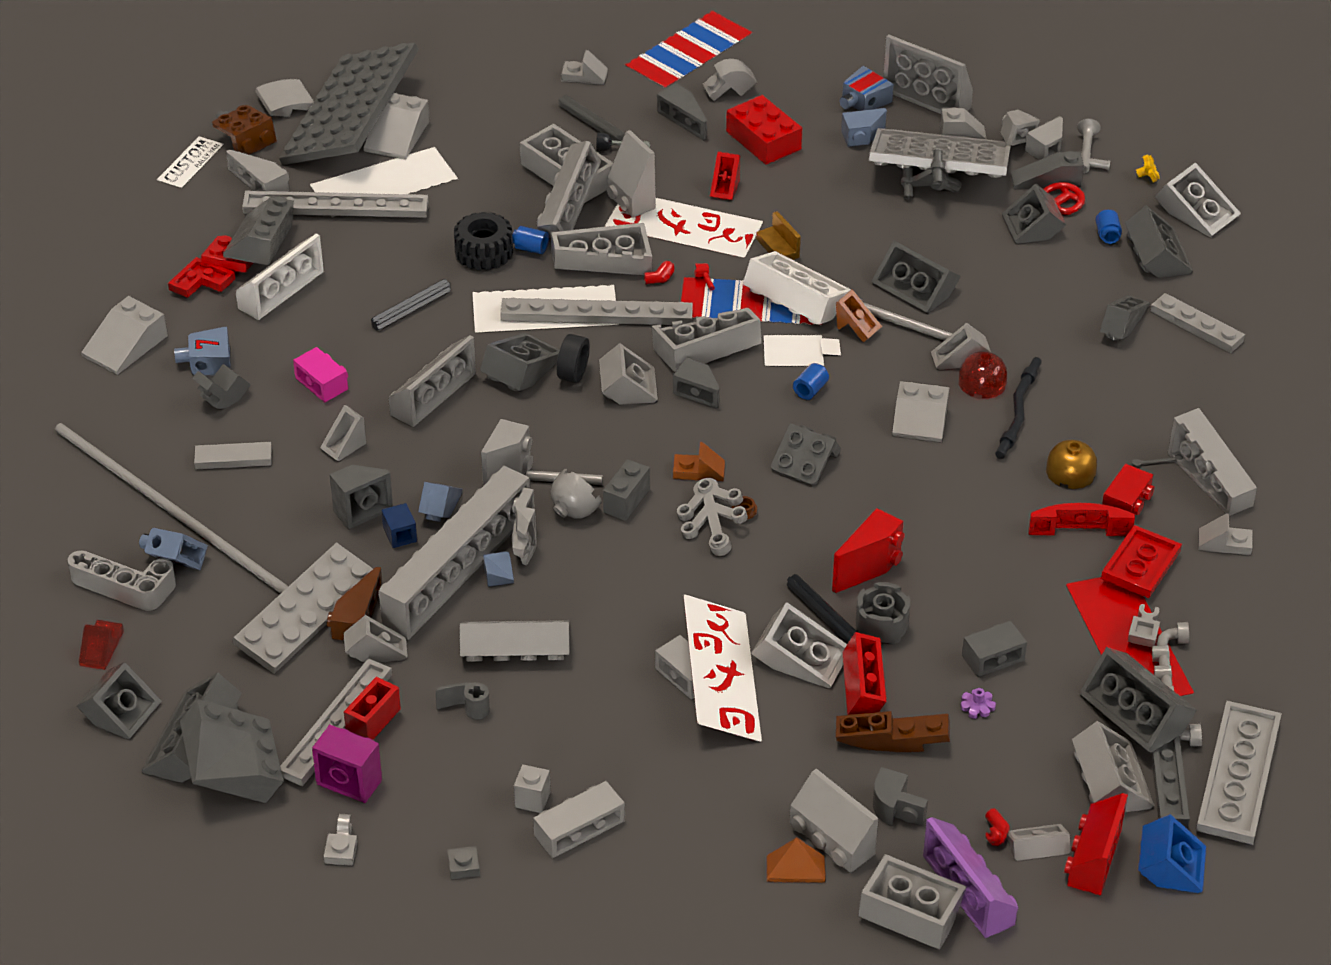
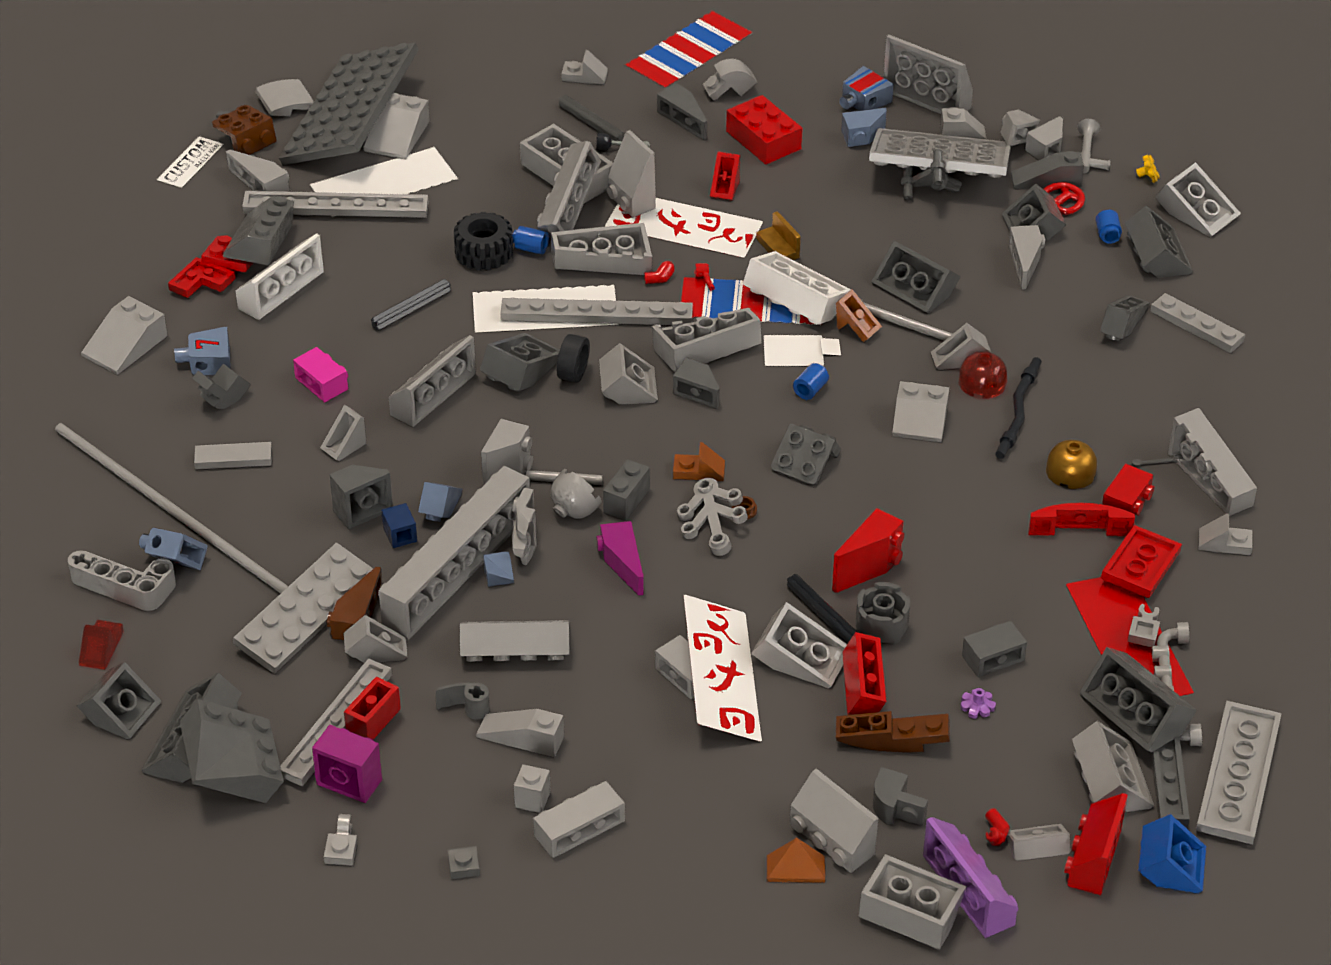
none -> light grey slope [476,709,564,757]
none -> magenta slope [596,521,644,595]
none -> light grey slope [1008,225,1045,290]

